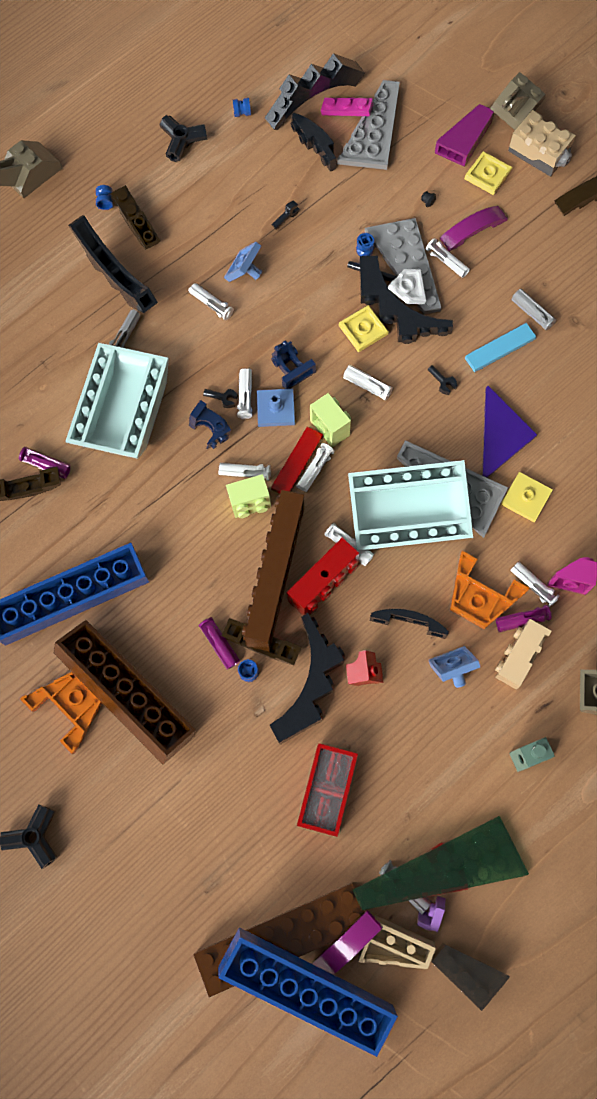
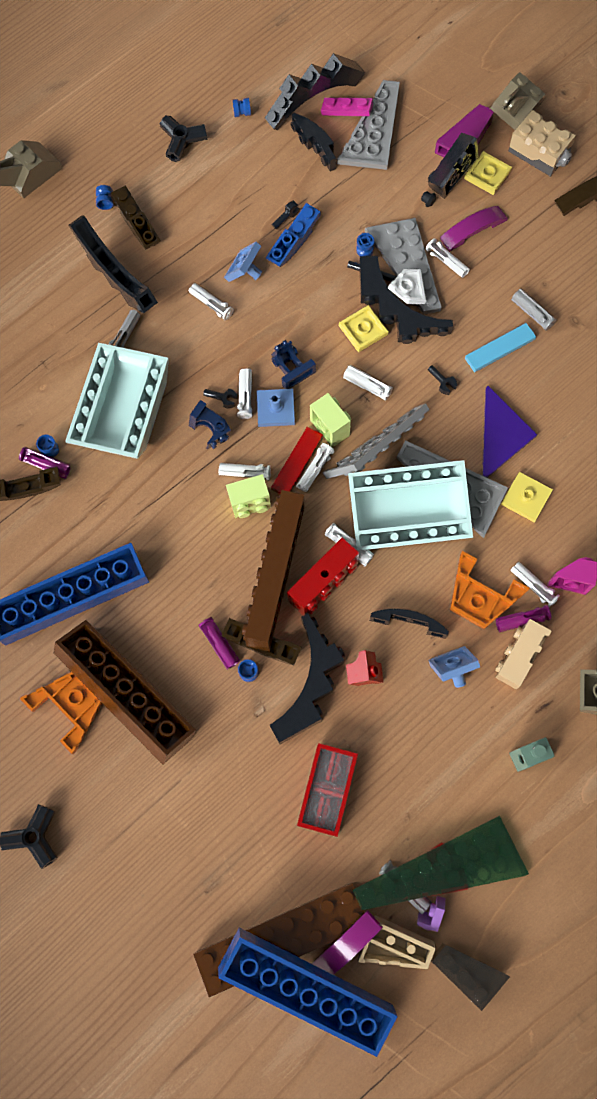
none -> blue wheel [36,434,59,458]
none -> blue slope [266,203,321,267]
none -> light grey wing [323,403,430,479]
none -> black wedge [428,132,479,199]

